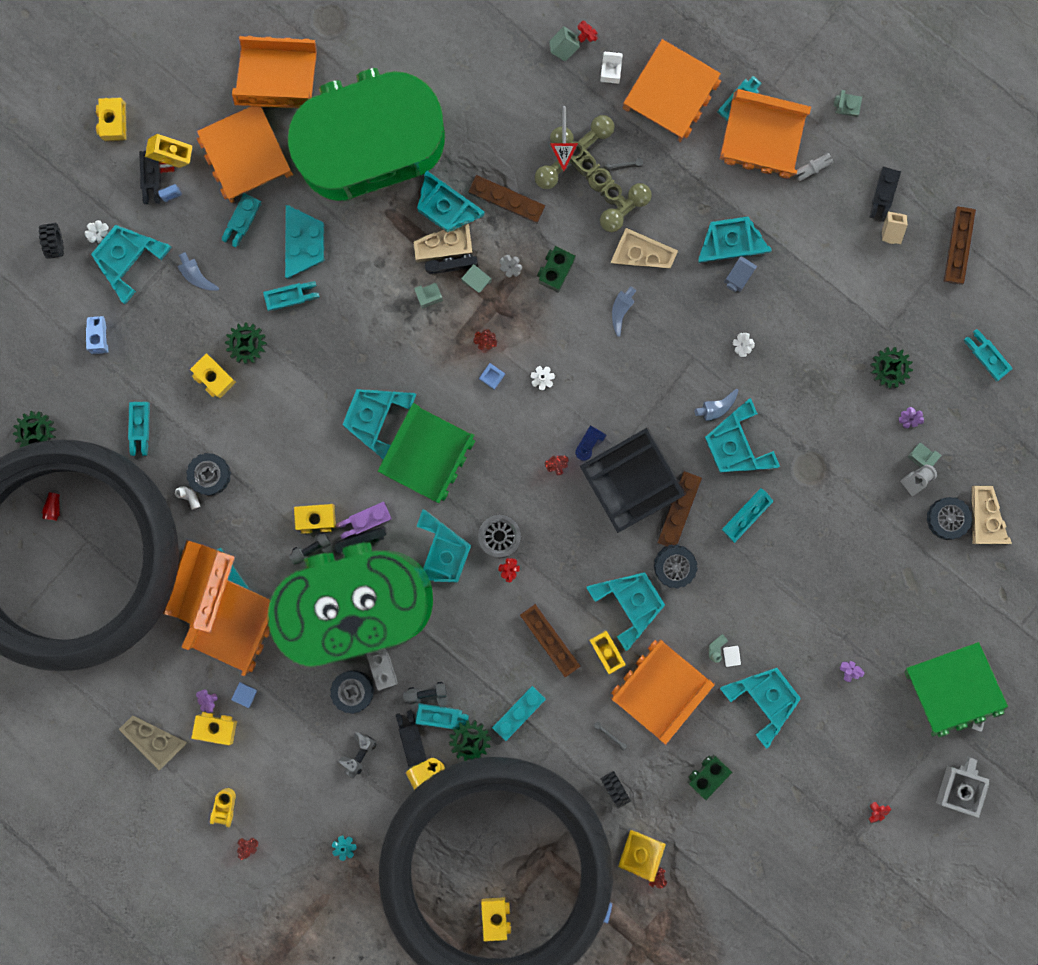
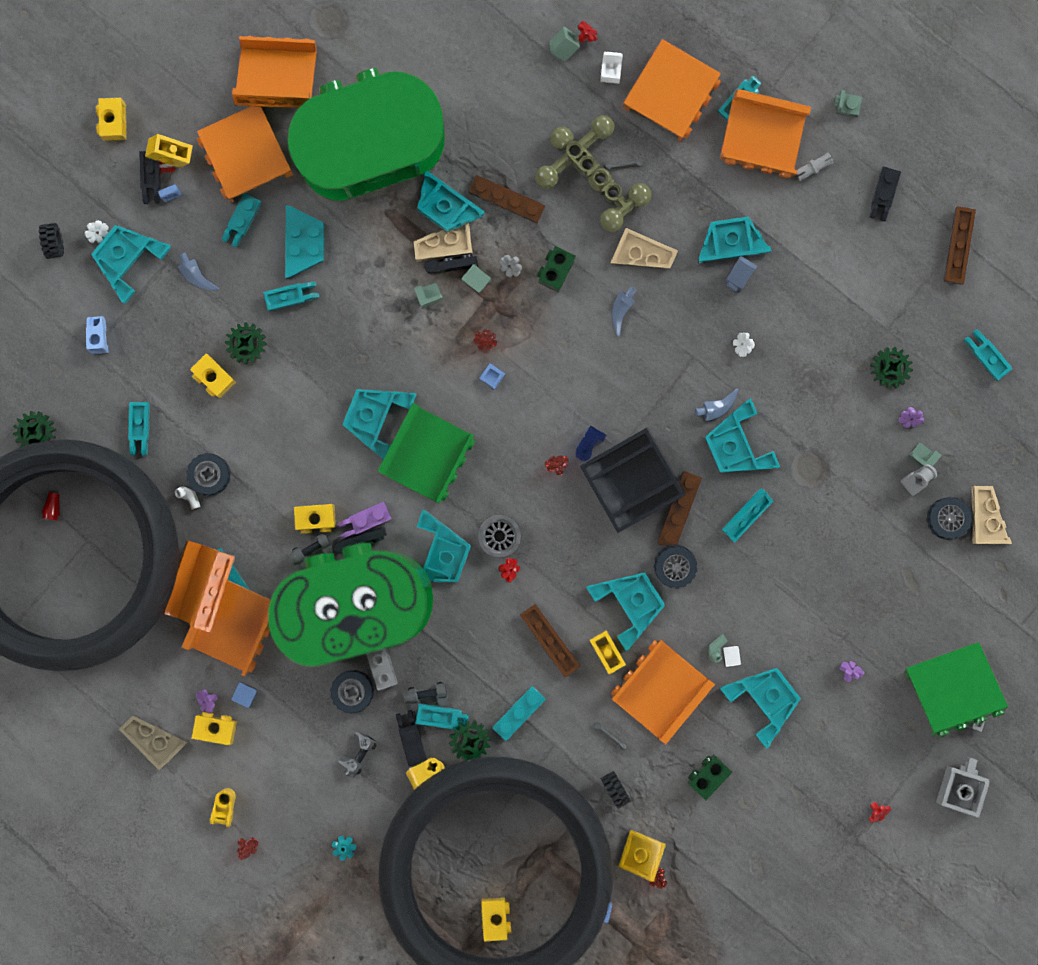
white plant [531,366,555,390] -> none
piece [550,106,578,172] -> none
tan brick [882,212,908,244] -> none

